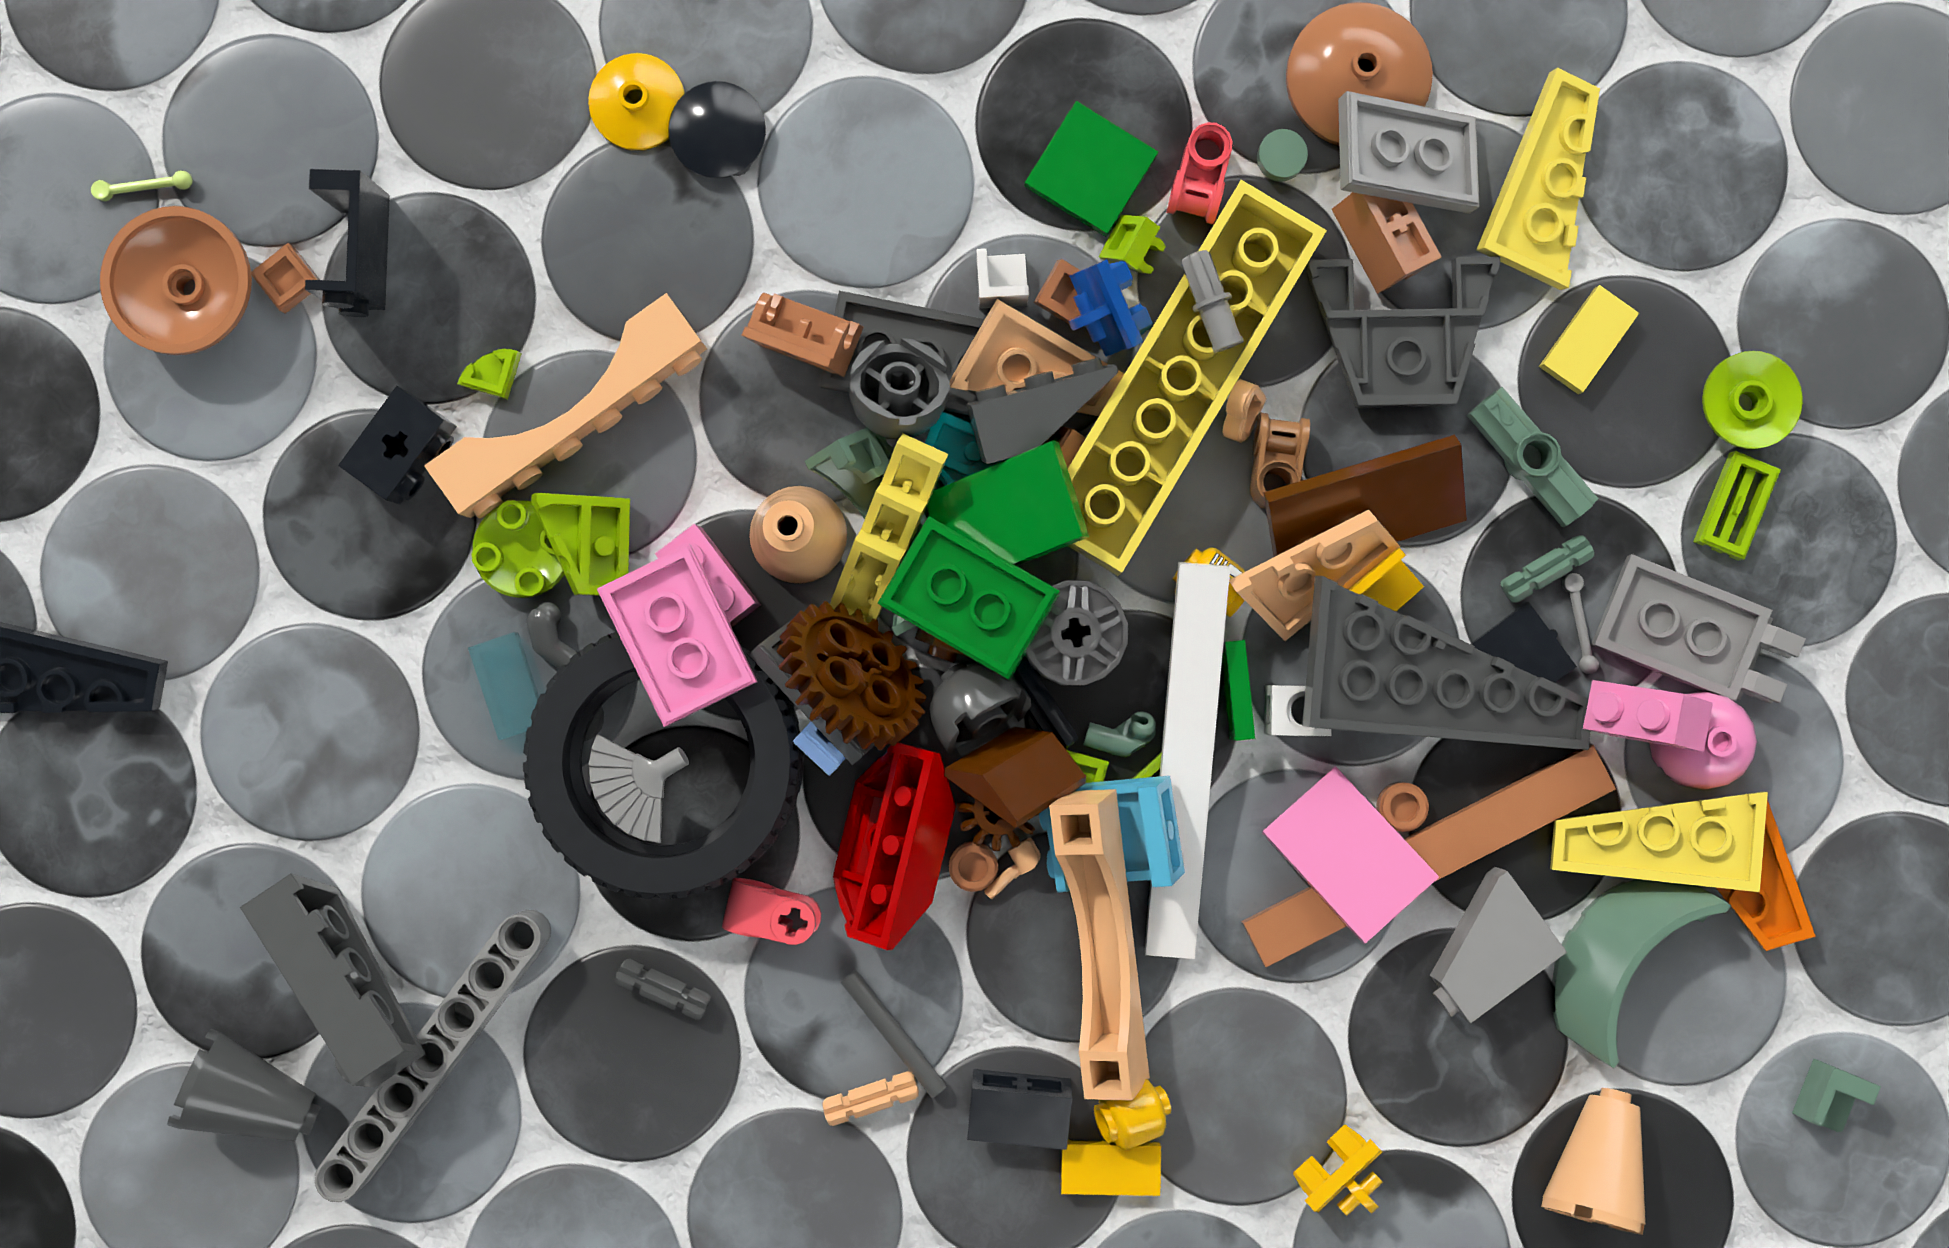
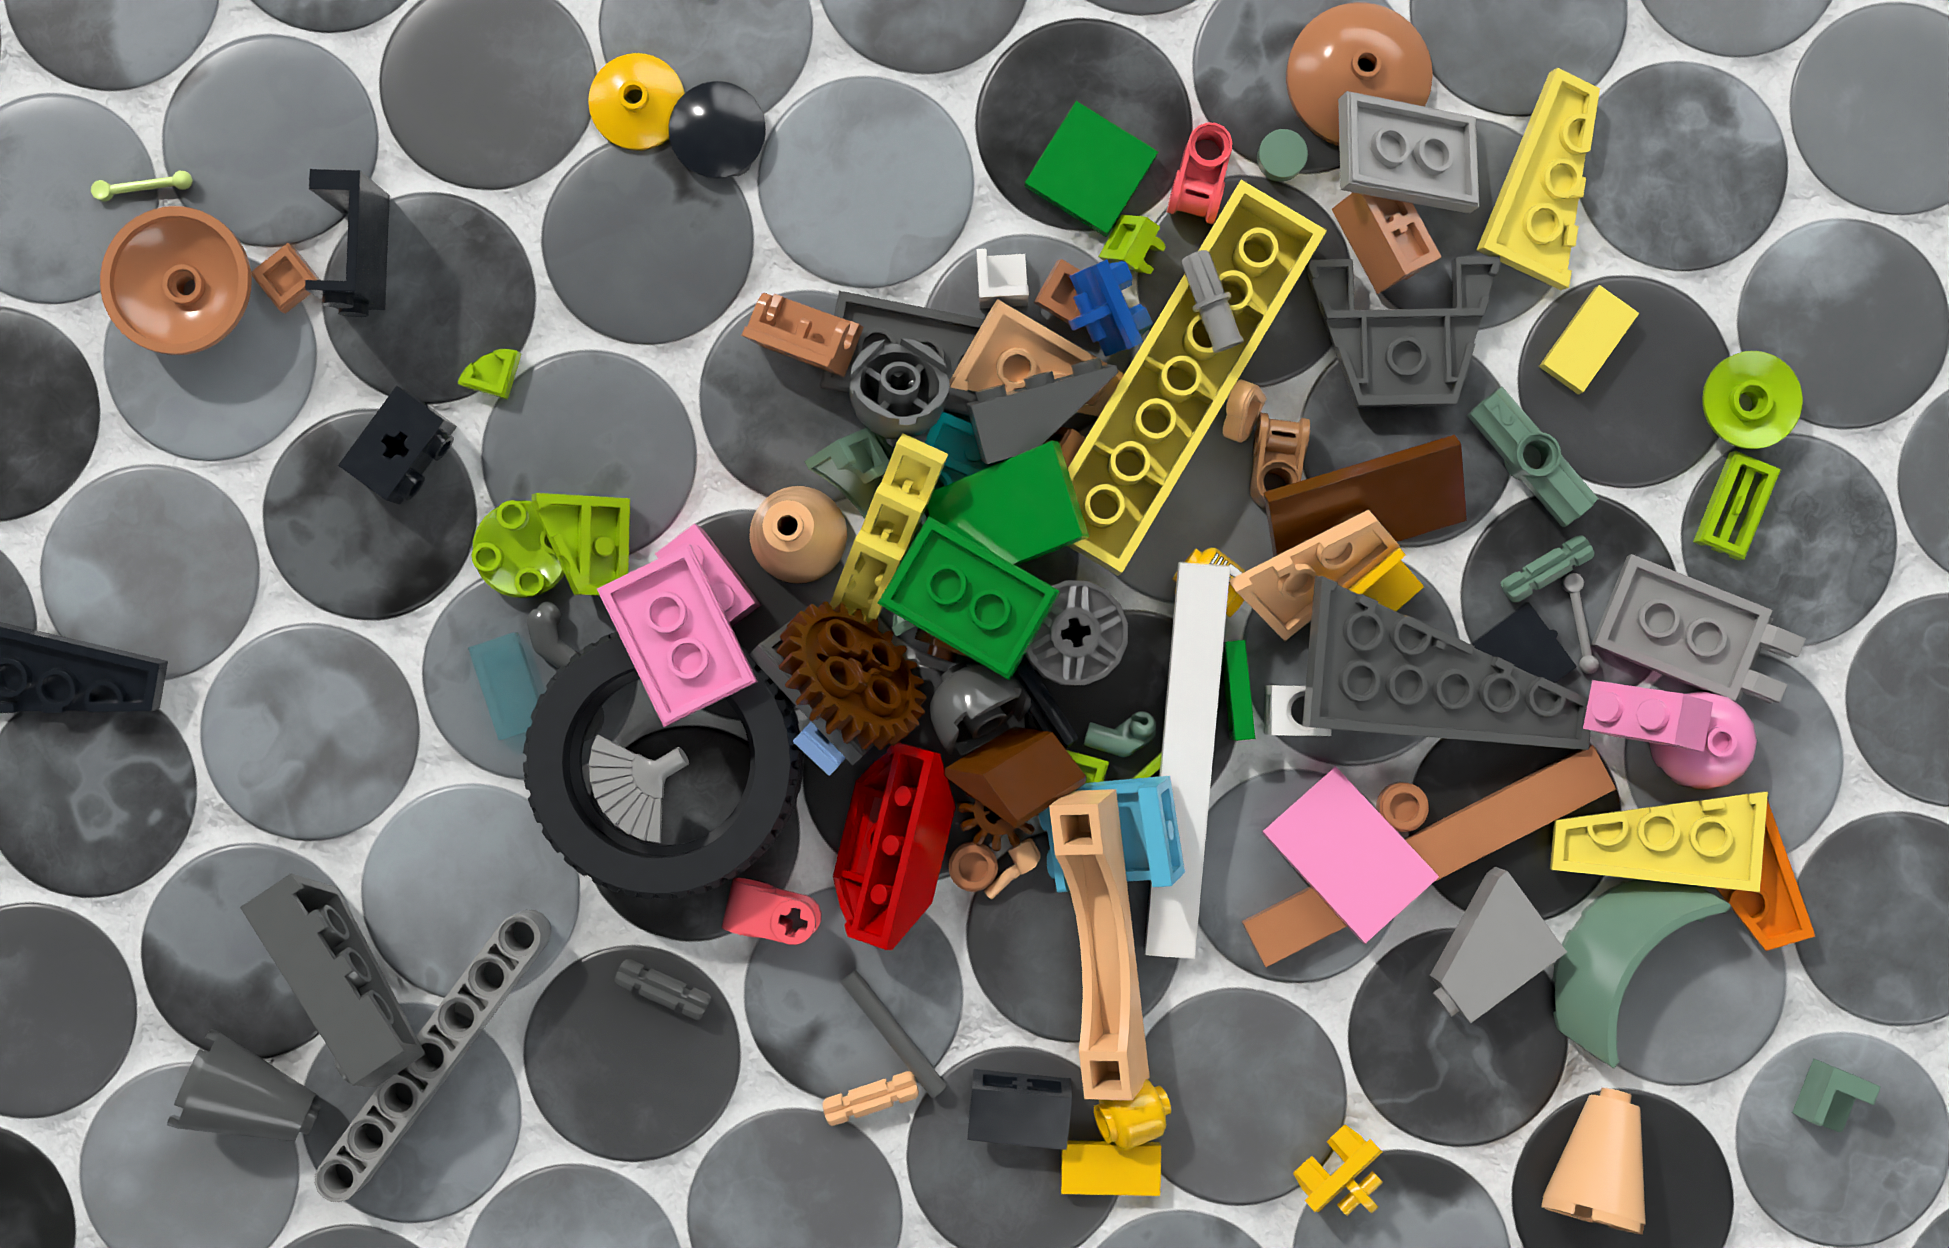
light nougat arch [424,293,707,518] -> none

